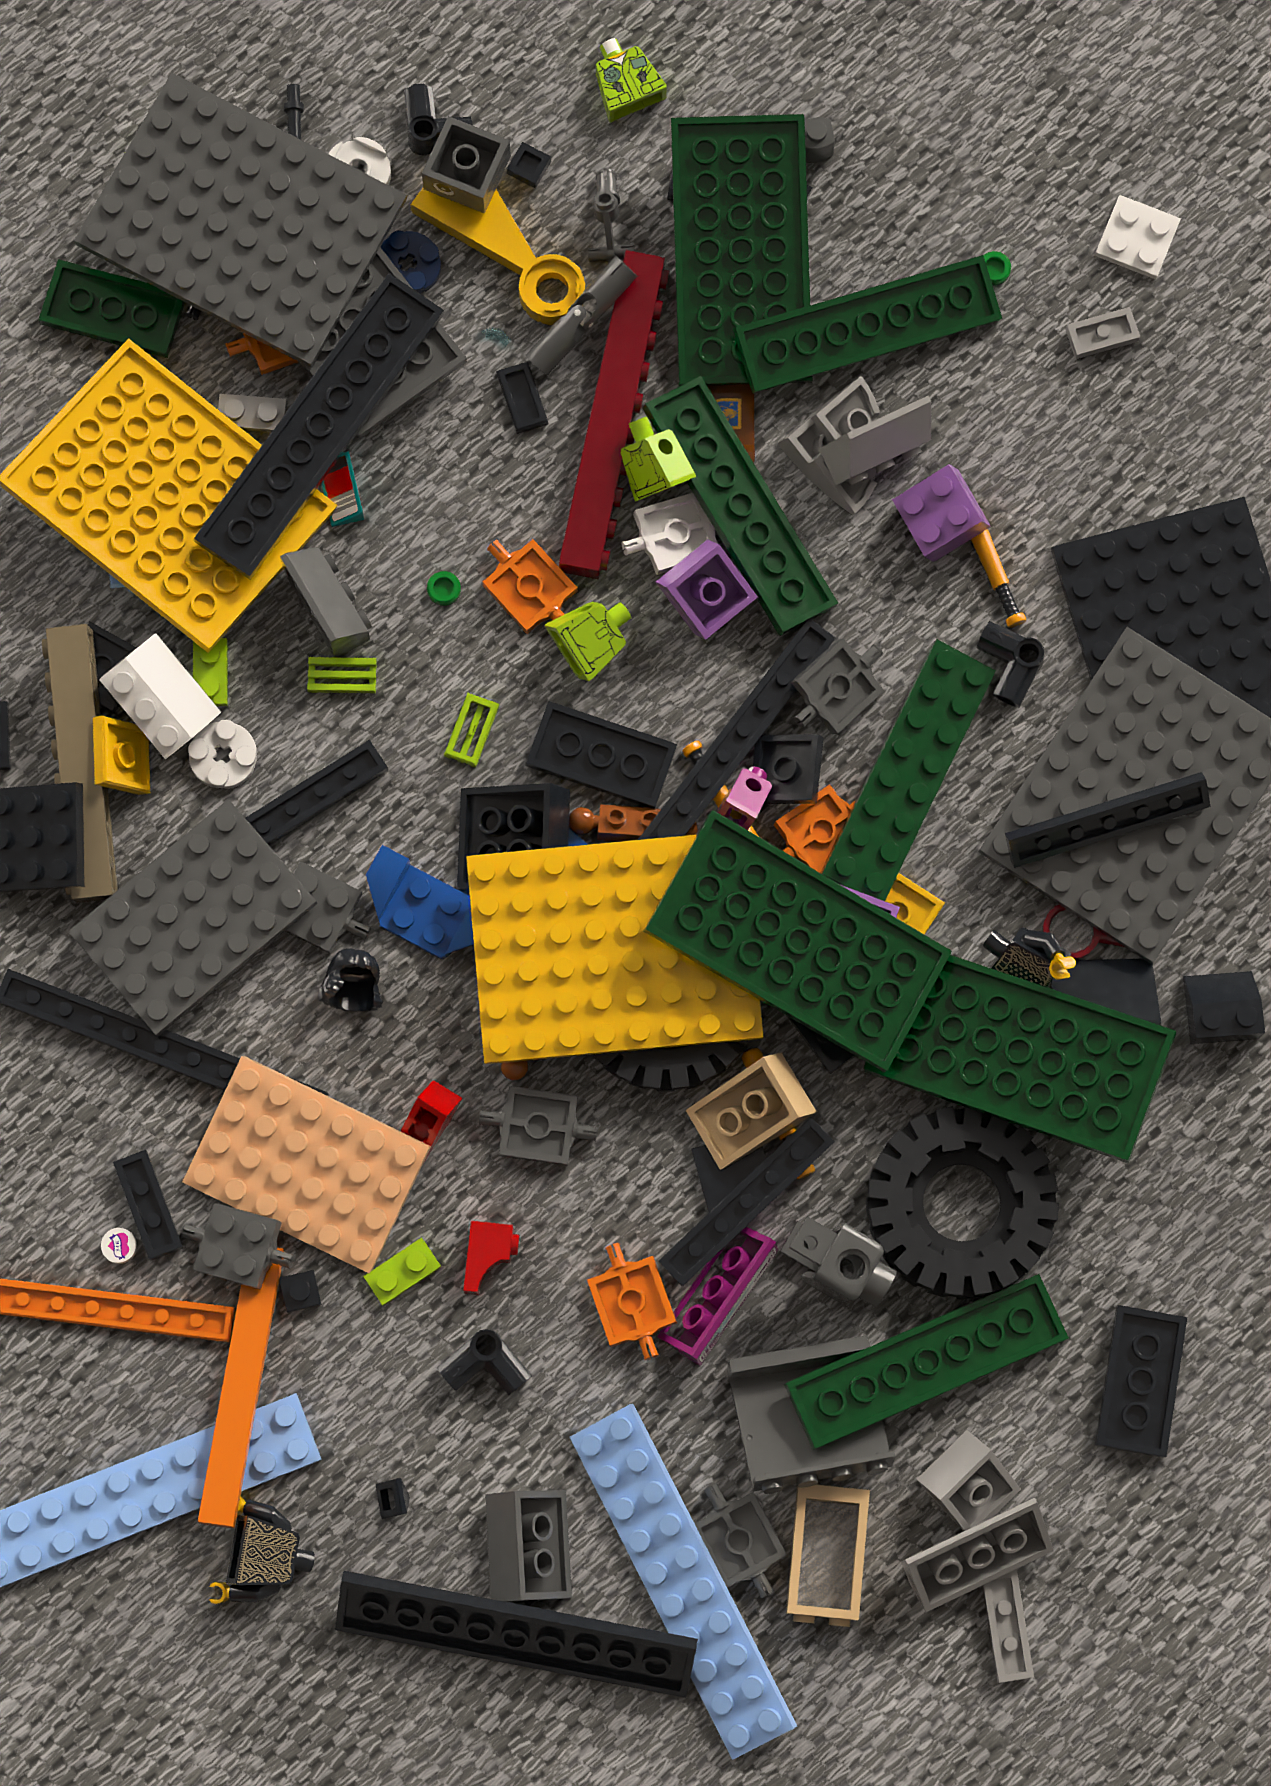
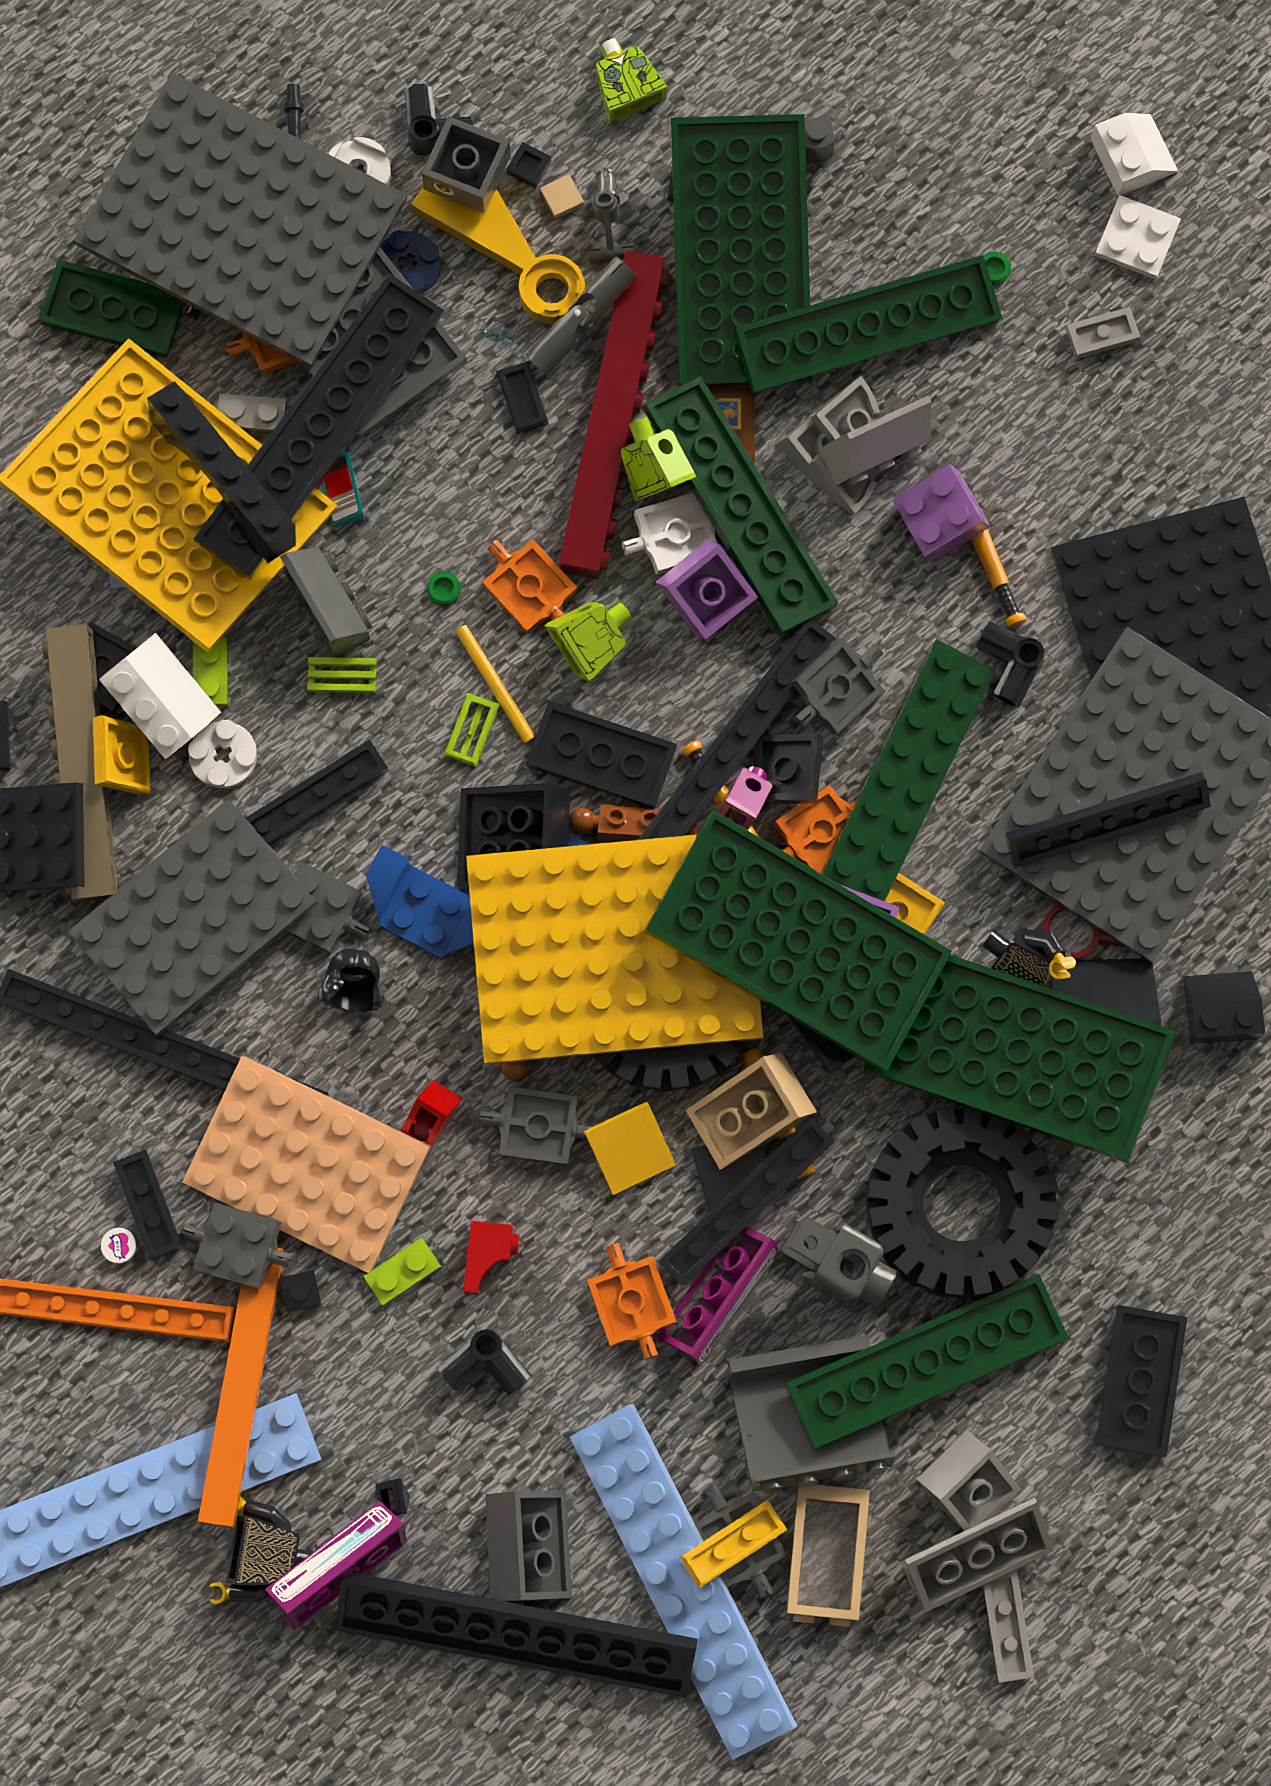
none -> black arch [147,381,296,563]
none -> magenta slope [265,1501,407,1631]
none -> yellow bar [455,625,536,745]
none -> tan tile [540,174,584,219]
none -> yellow tile [584,1101,676,1195]
none -> yellow tile [679,1500,787,1588]
none -> white slope [1091,113,1178,196]

